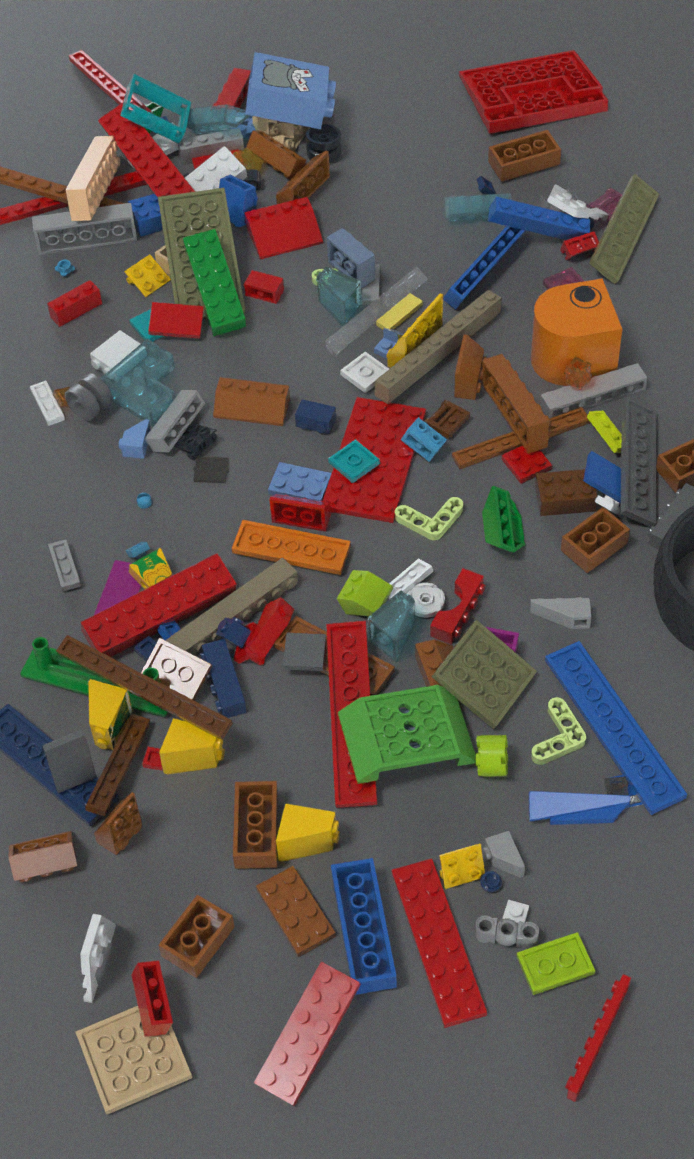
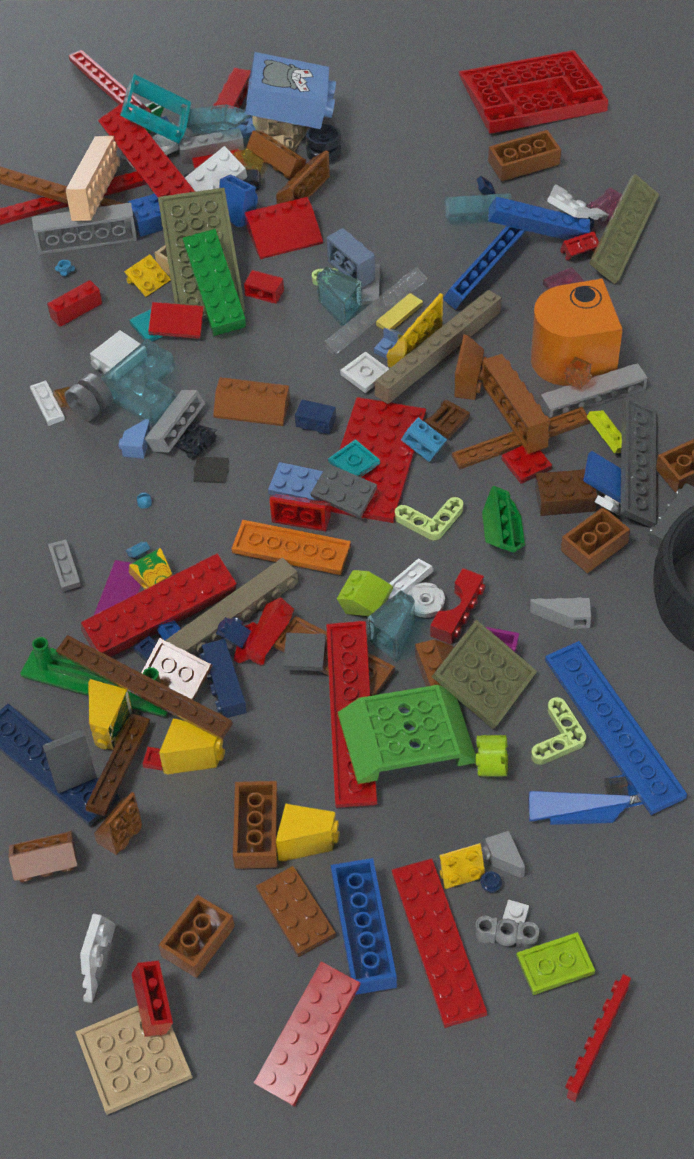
none -> dark grey plate [311,463,377,518]

